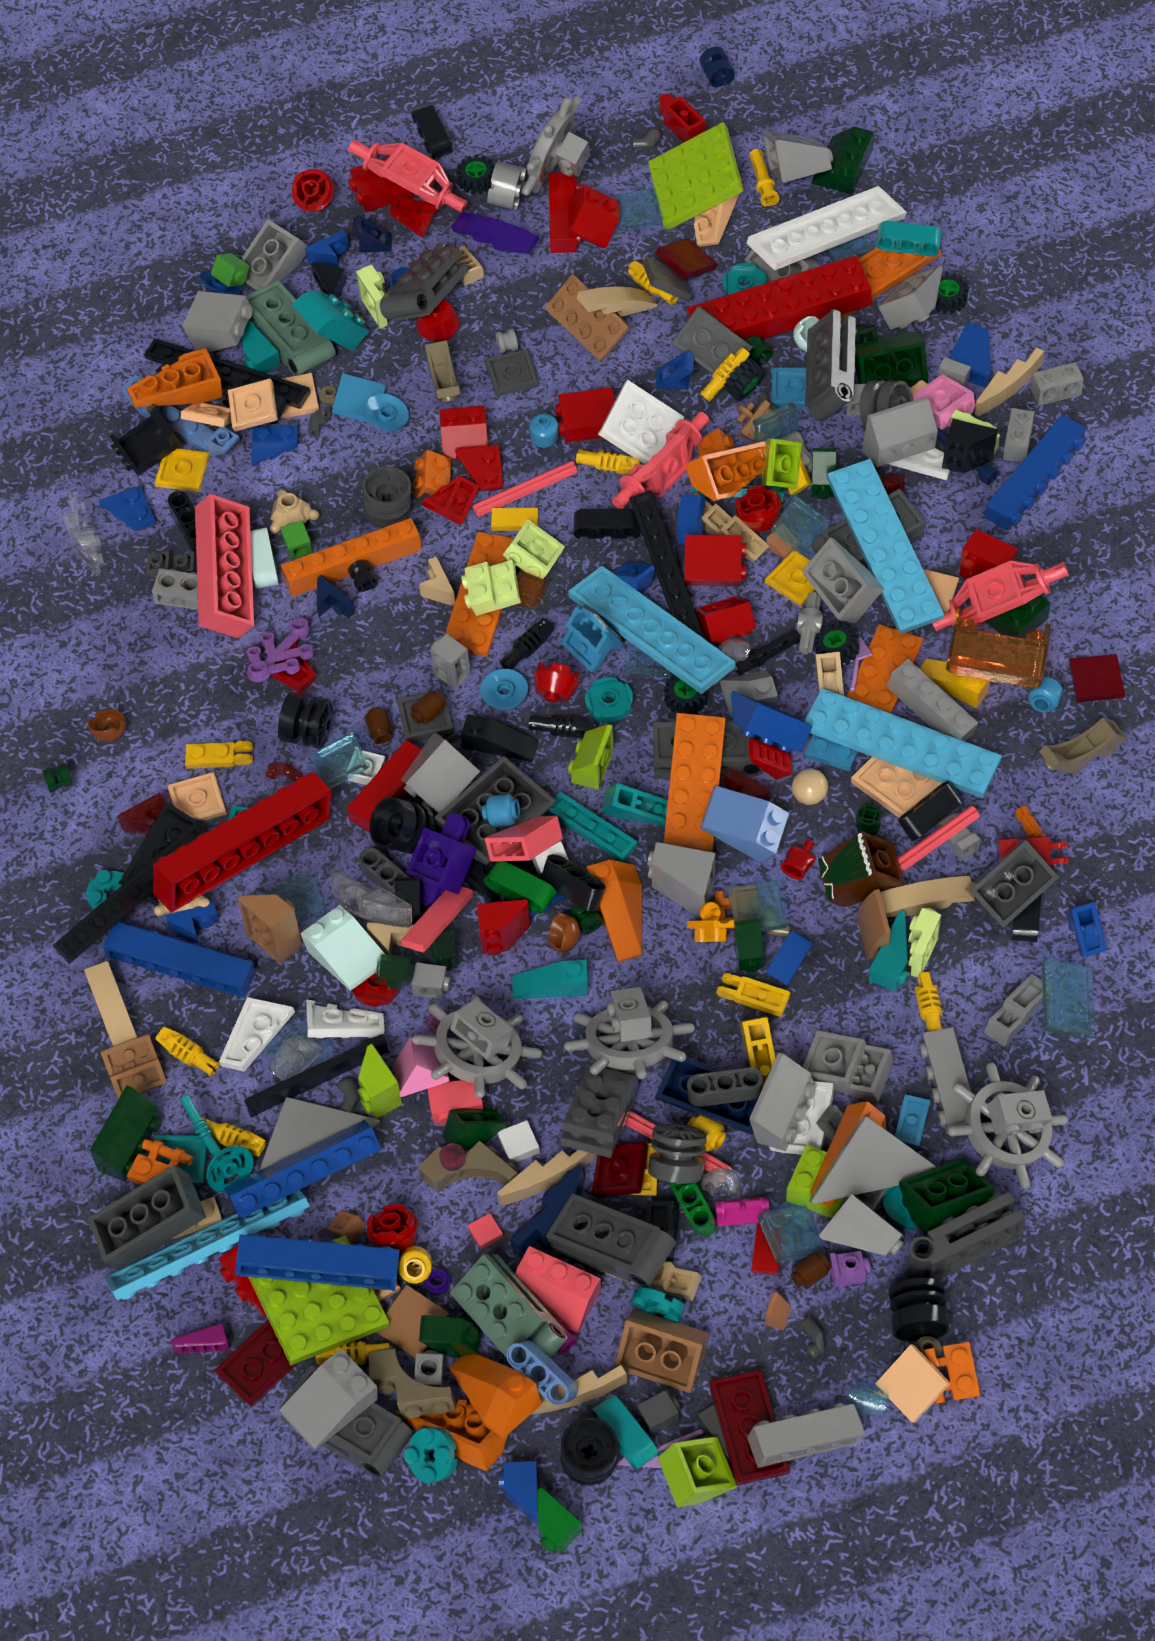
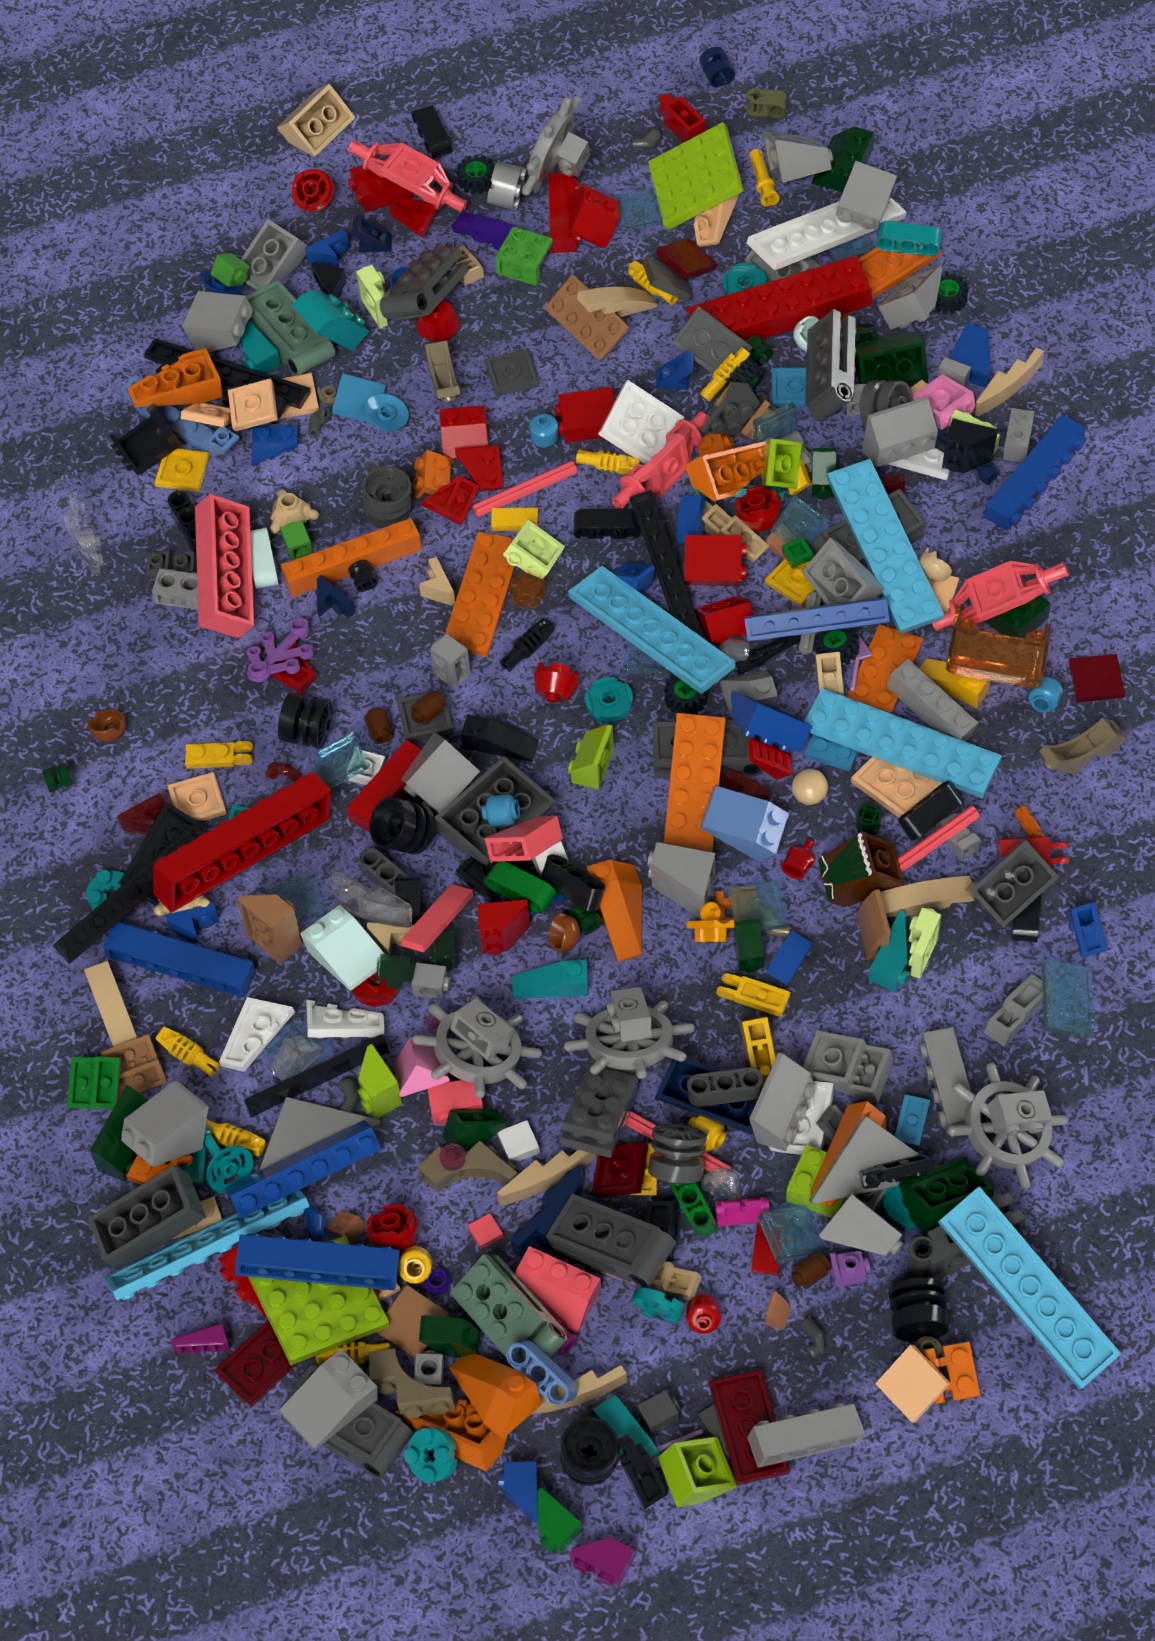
blue wing [98,486,156,531] -> none
dark purple brick [406,813,477,909] -> none
yellowish green plate [461,560,521,616] -> none
dark azure dish [480,669,528,710] -> none
light grey wheel [495,328,518,354] -> none
black hinge [529,714,596,739] -> none
teal plate [546,791,638,863] -> none
dark azure piece [561,605,624,673] -> none
teal slope [601,783,668,826] -> none
medium nougat slope [614,1309,710,1393] -> none
clear light blue brick [847,1383,889,1417] -> none
yellow hinge [914,972,942,1032] -> none
red brick [959,529,1018,580] -> none
light grey brick [1031,362,1084,406] -> none
none -> green slope [67,1057,121,1110]
none -> light grey slope [121,1081,209,1167]
none -> tan slope [277,84,356,157]
none -> blue arm [302,1203,325,1240]
none -> bright green bracket [495,227,553,286]
none -> magenta slope [570,1537,635,1586]
none -> black hinge [617,1434,668,1509]
none -> red head [686,1294,721,1334]
none -> dark grey slope [701,382,760,435]
none -> plate [744,597,890,642]
none -> olive piece [746,88,787,119]
none -> green tile [781,537,813,568]
none -> light grey slope [836,161,897,230]
none -> black hinge [859,1154,935,1189]
none -> tan hair [919,547,952,582]
none -> medium azure plate [938,1186,1121,1389]

